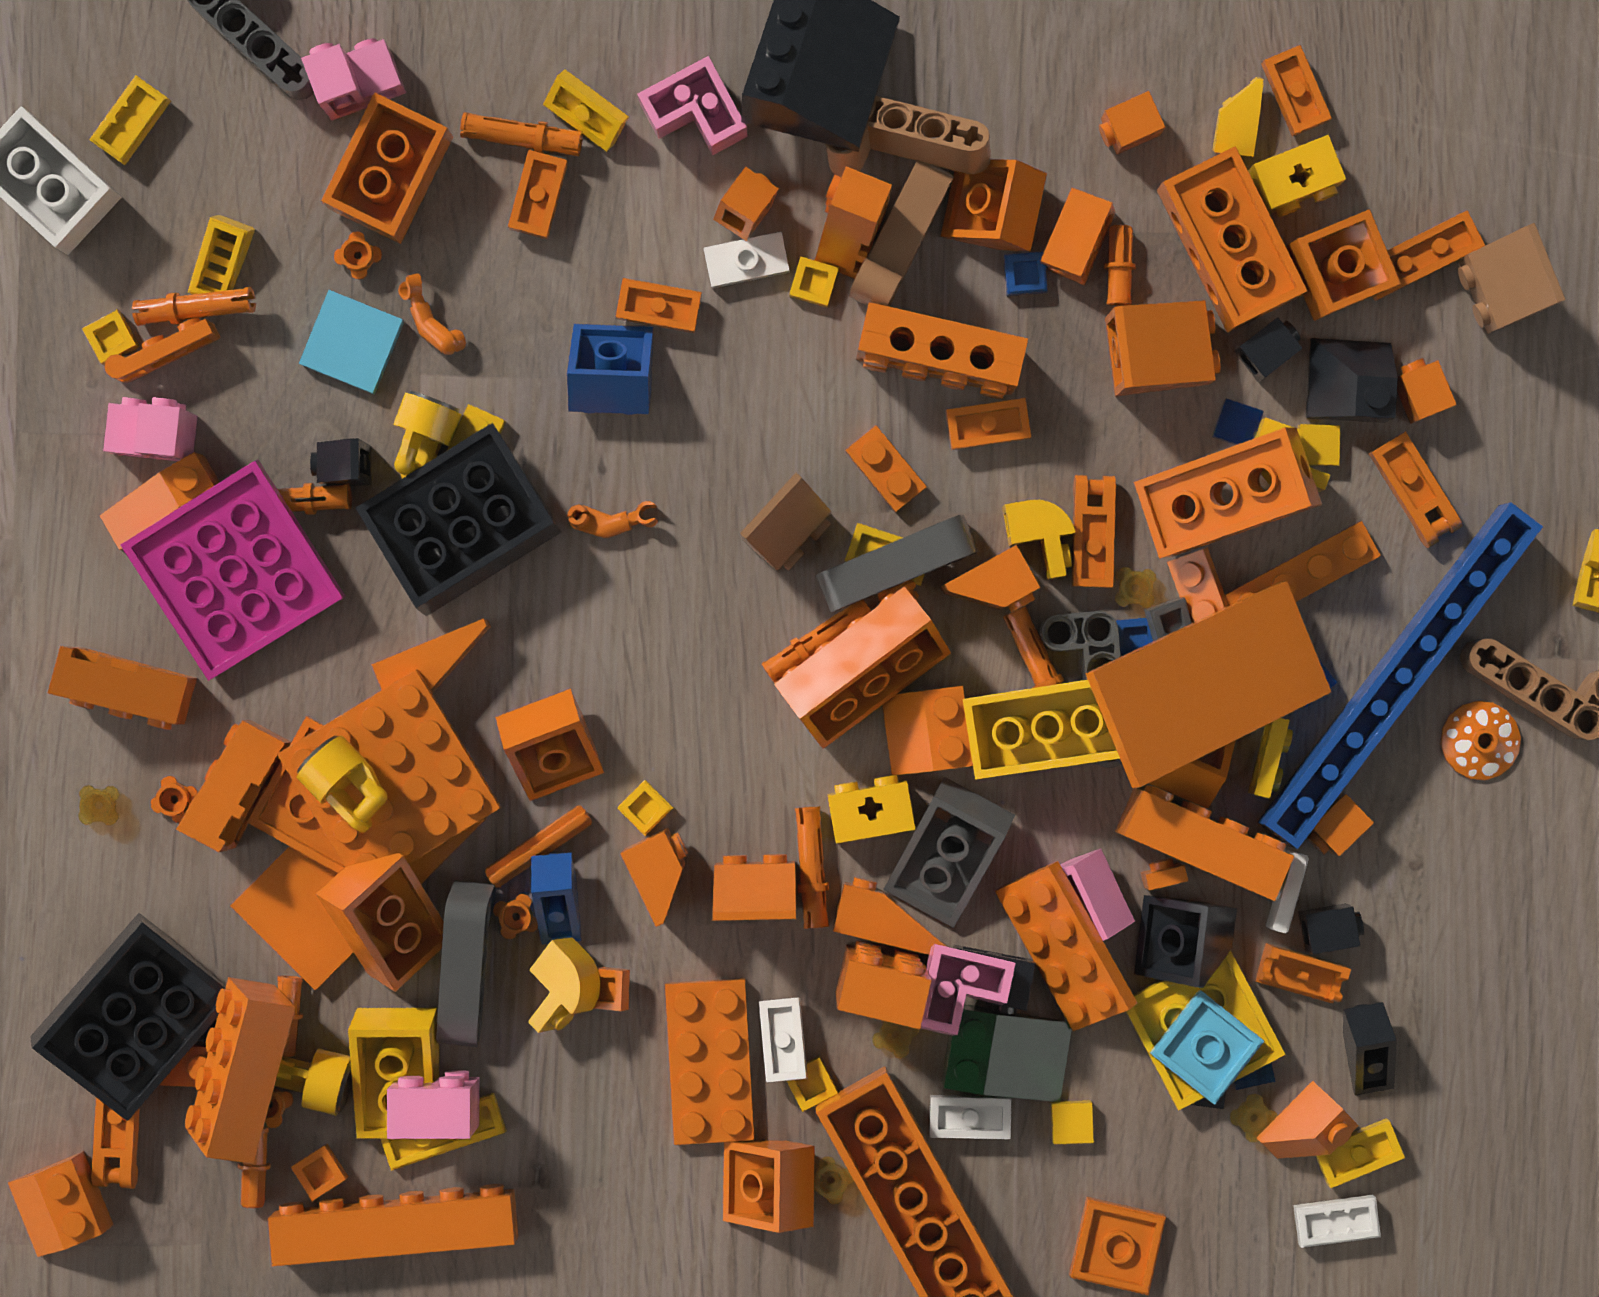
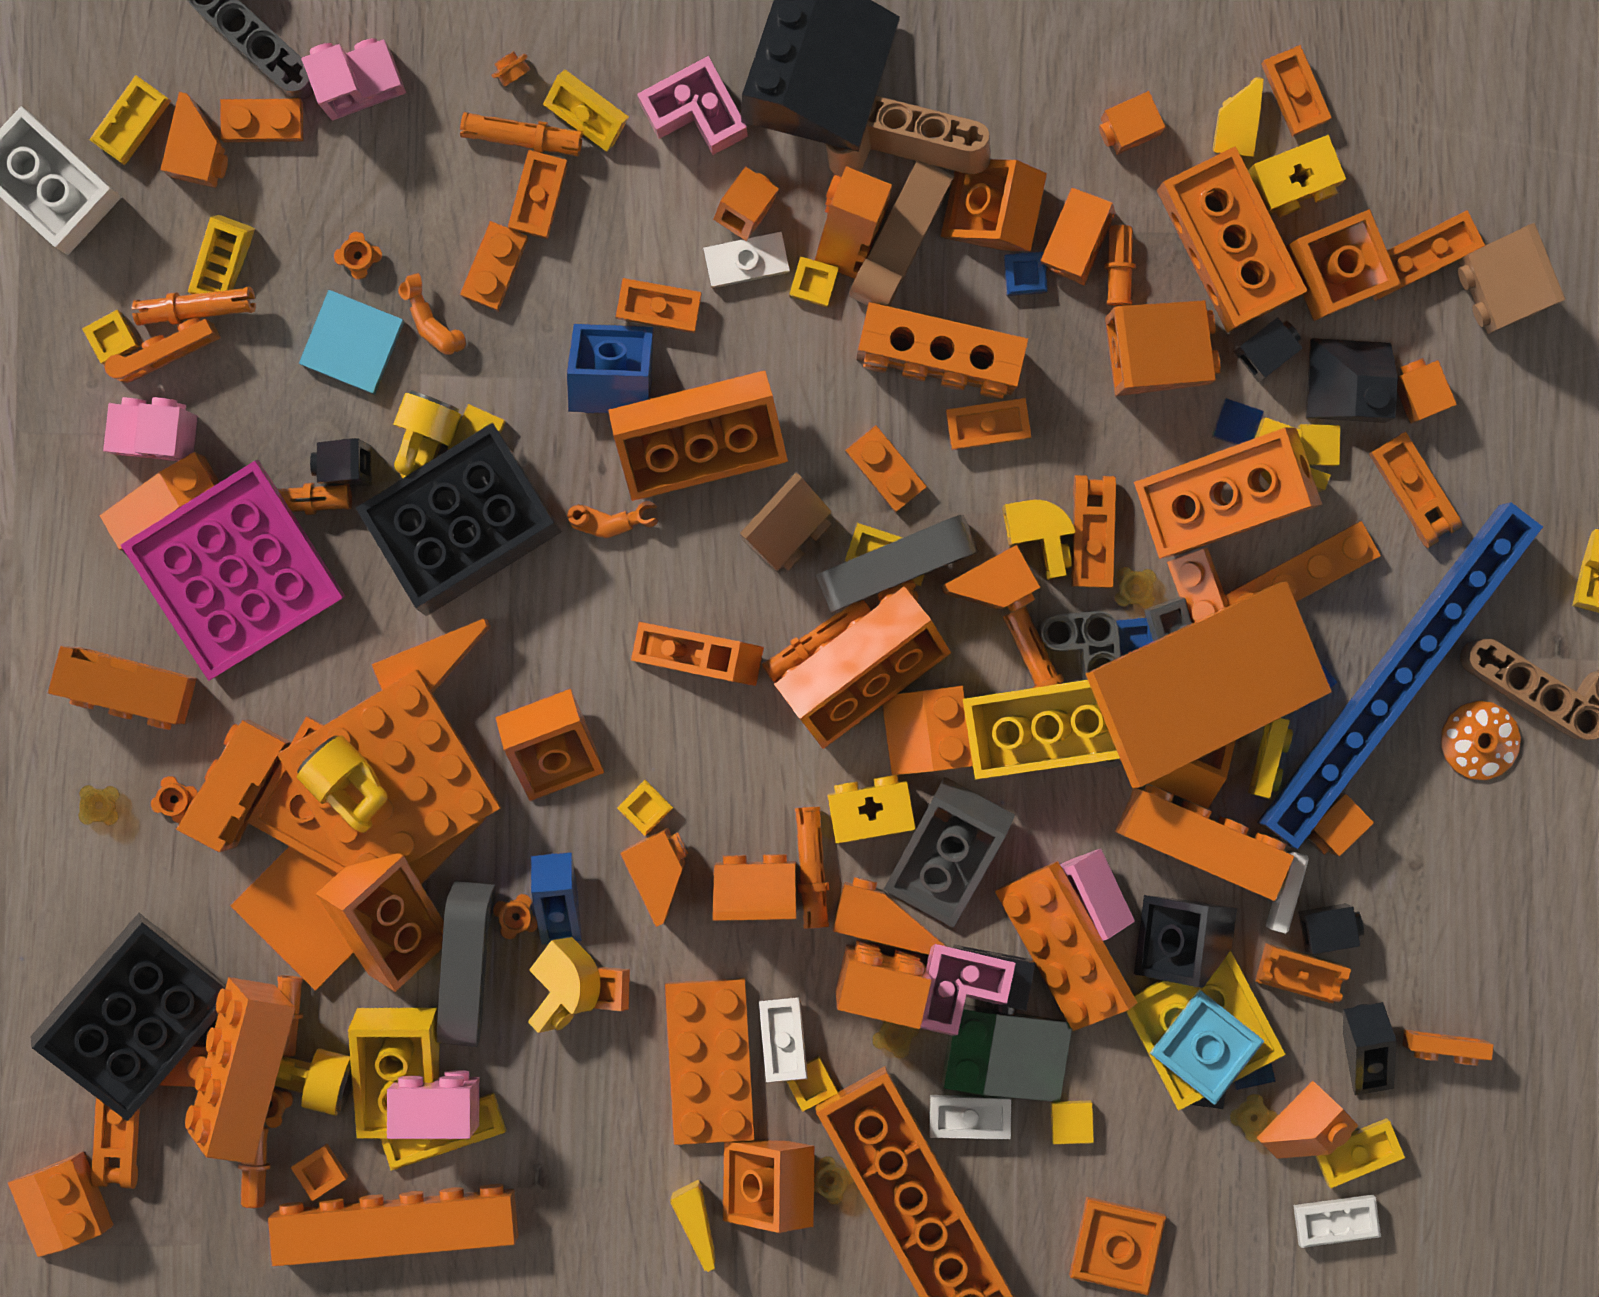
orange brick [321,92,453,244] -> none
orange axle [485,805,592,888] -> none
orange plate [1140,858,1188,891] -> none
none -> orange slope [161,92,228,188]
none -> orange plate [220,98,303,142]
none -> orange plate [460,221,529,312]
none -> orange plate [491,51,531,87]
none -> orange brick [608,370,788,501]
none -> orange slope [631,622,764,686]
none -> yellow slope [670,1180,716,1272]
none -> orange plate [1403,1029,1494,1066]

